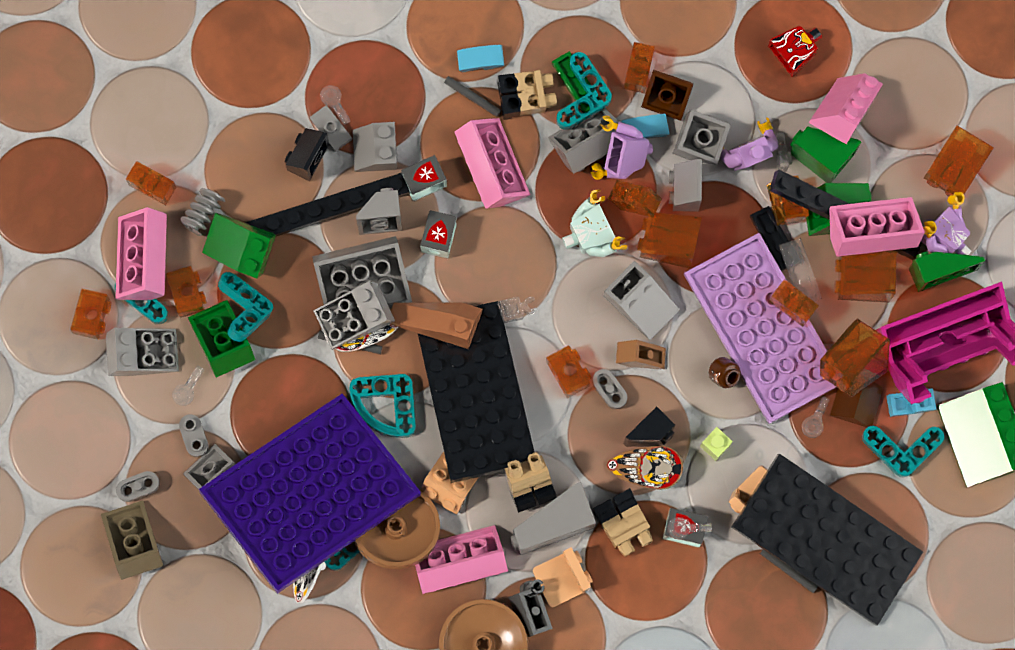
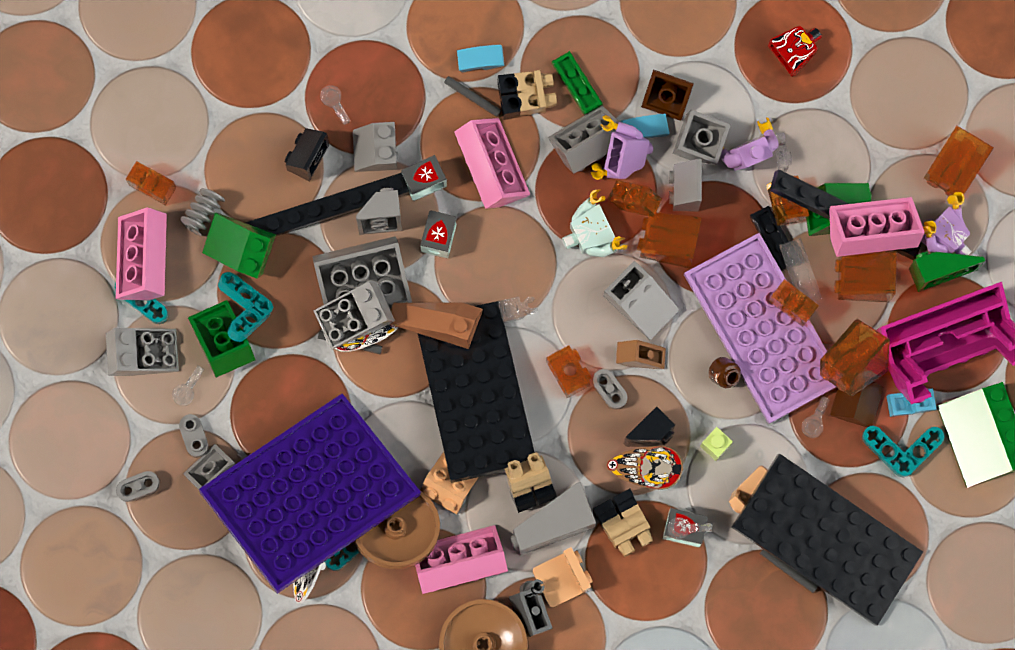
clear orange brick [70,289,112,340] -> none
dark tan slope [101,500,163,580] -> none
clear orange brick [166,266,207,318] -> none
light grey plate [309,105,352,152] -> none
teal beam [349,374,416,438] -> none
teal beam [556,52,612,130] -> none
clear orange brick [624,42,655,93] -> none
green slope [790,126,862,183] -> none
bright pink slope [809,73,883,144] -> none

